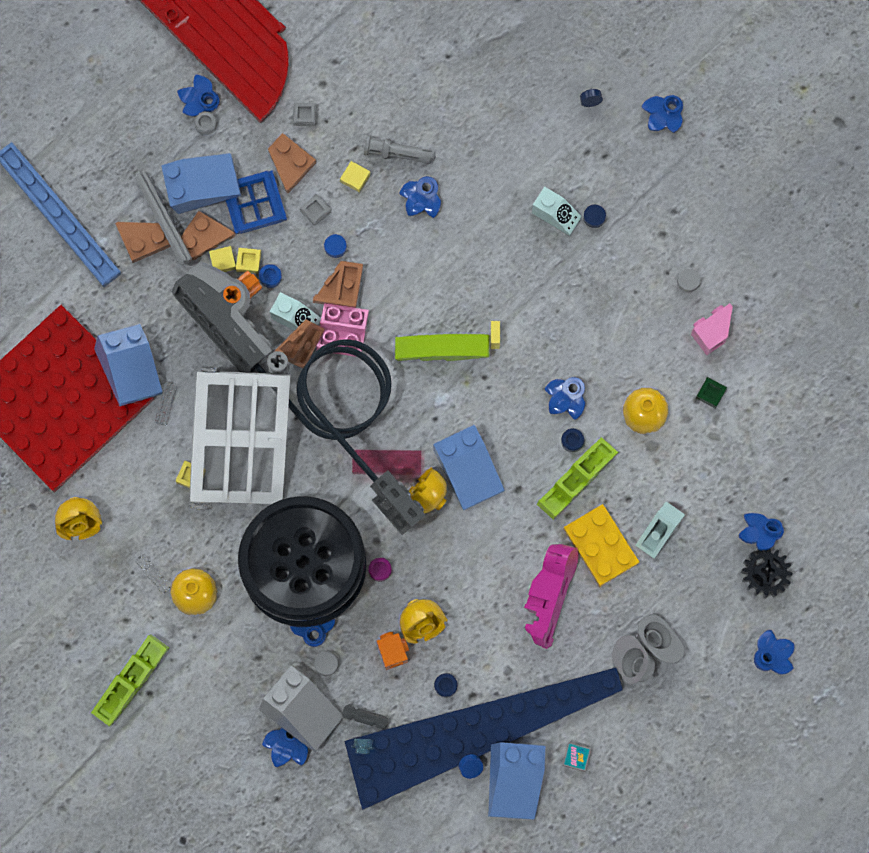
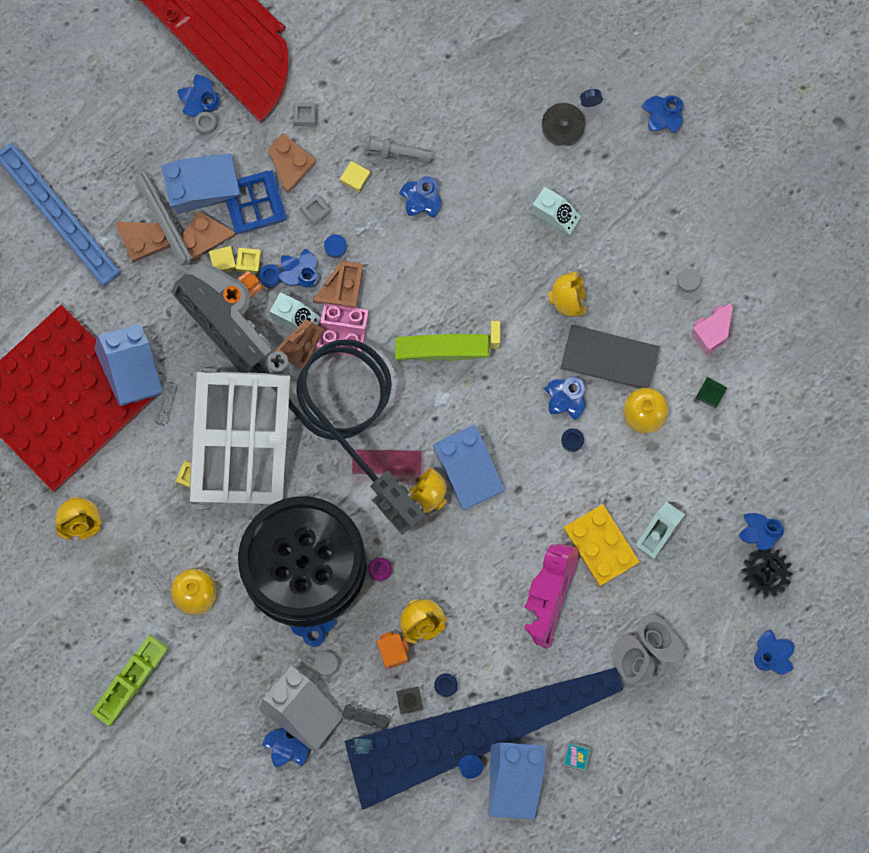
lime slope [536,437,618,520] -> none
dark blue tile [583,204,606,228] -> none
none -> plate [278,249,318,288]
none -> clear smoke plate [396,686,424,715]
none -> clear smoke plate [541,103,586,146]
none -> yellow cylinder [548,271,587,317]
none -> dark grey tile [560,325,659,388]

